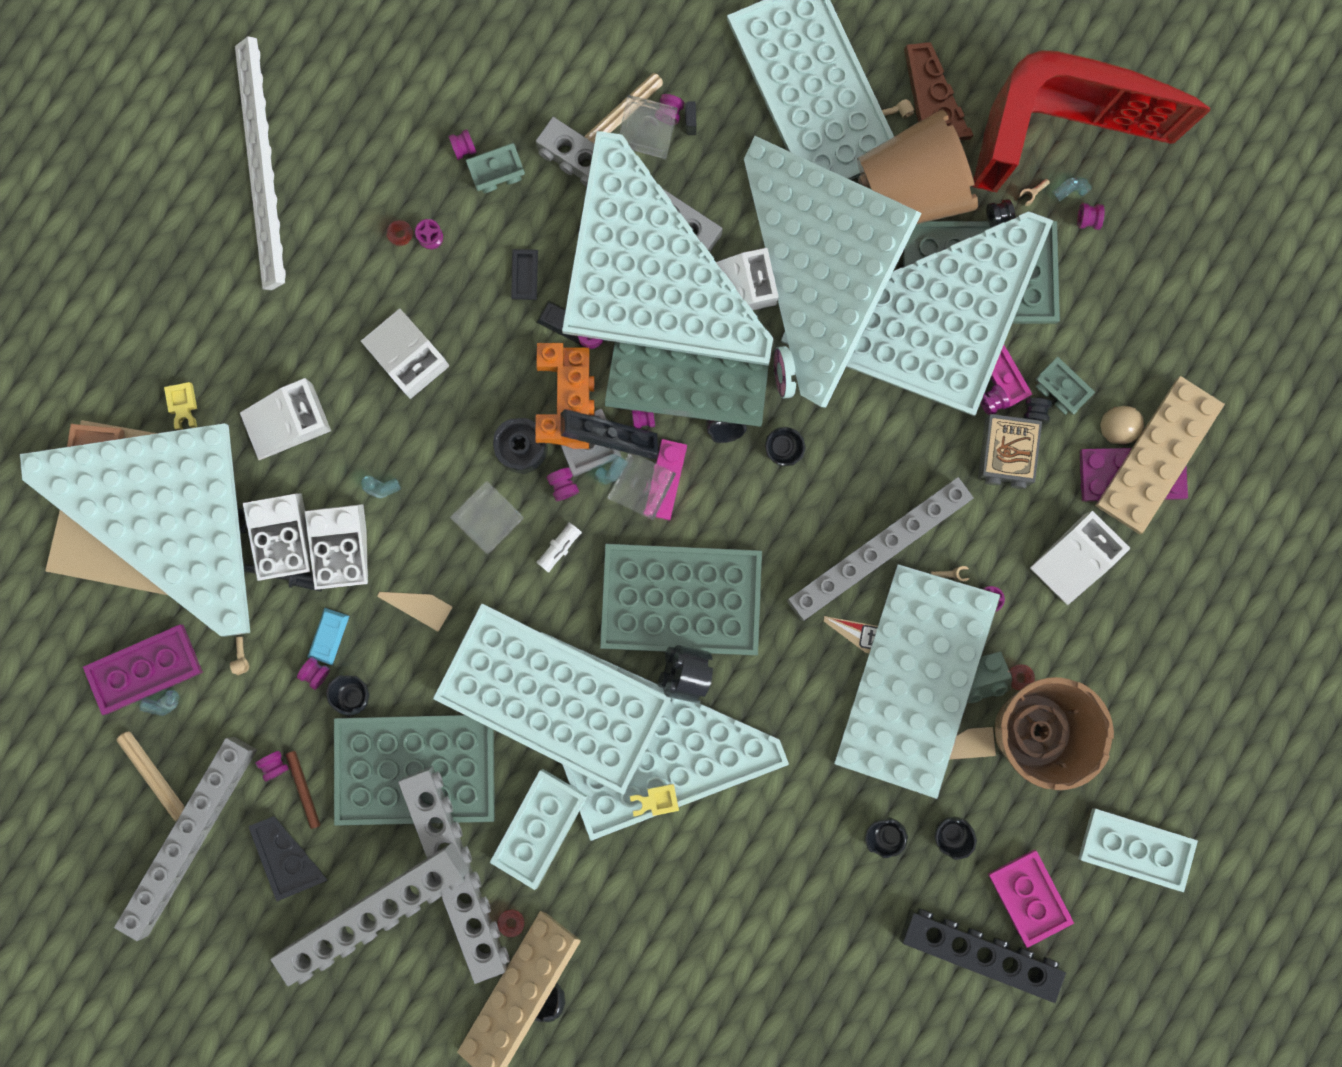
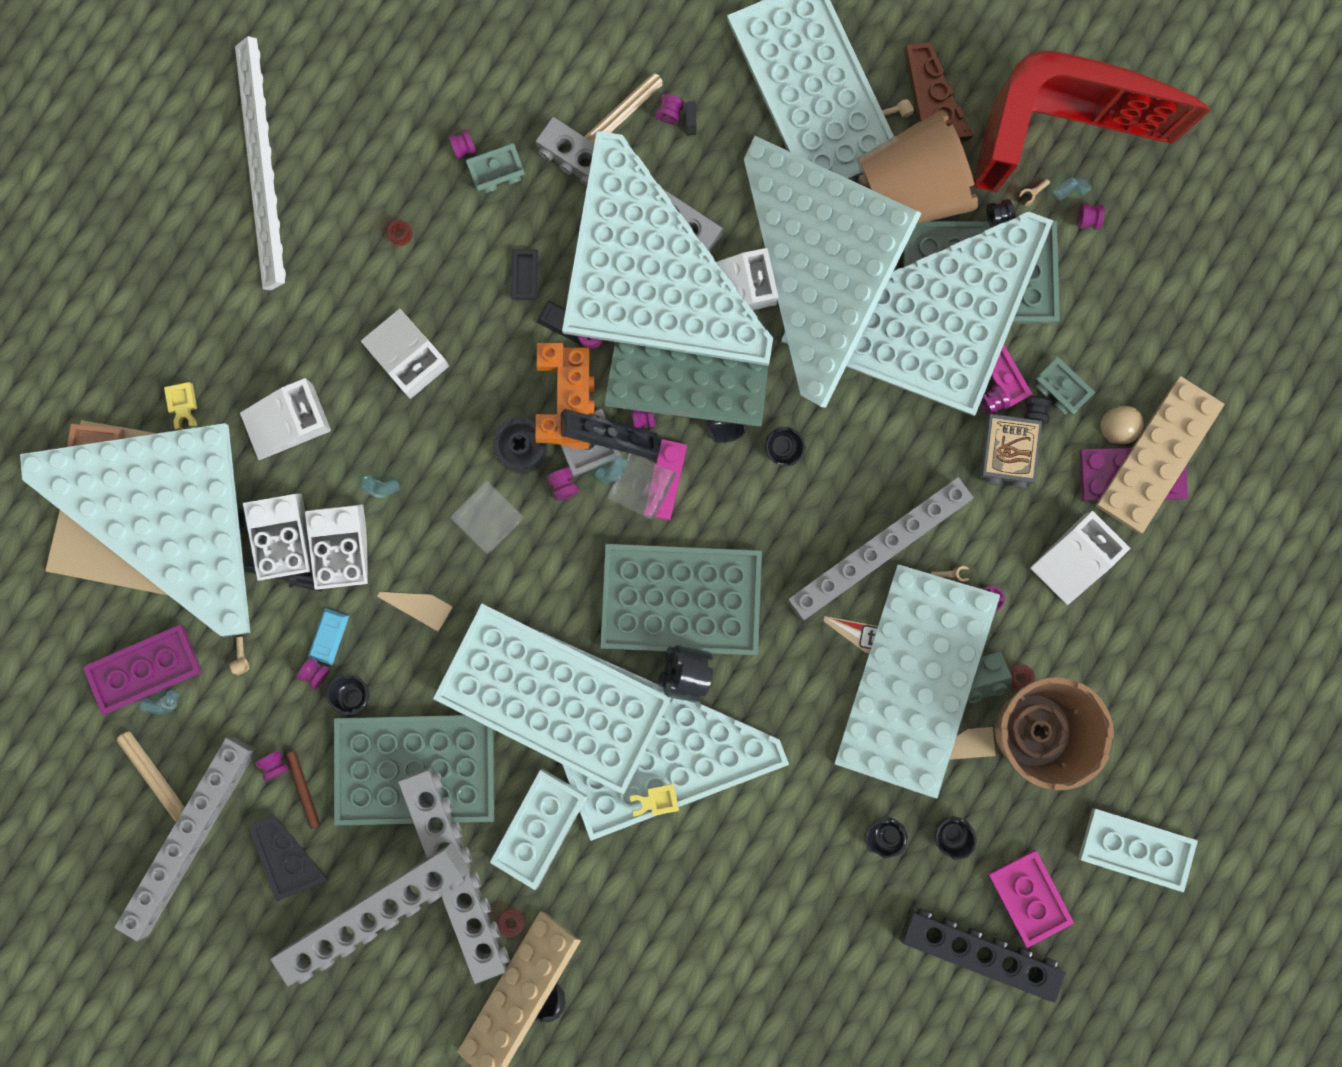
magenta wheel [415,219,443,250] -> none
white pin [536,522,582,572] -> none
clear tile [620,95,678,159] -> none
light aqua tile [773,346,796,399] -> none

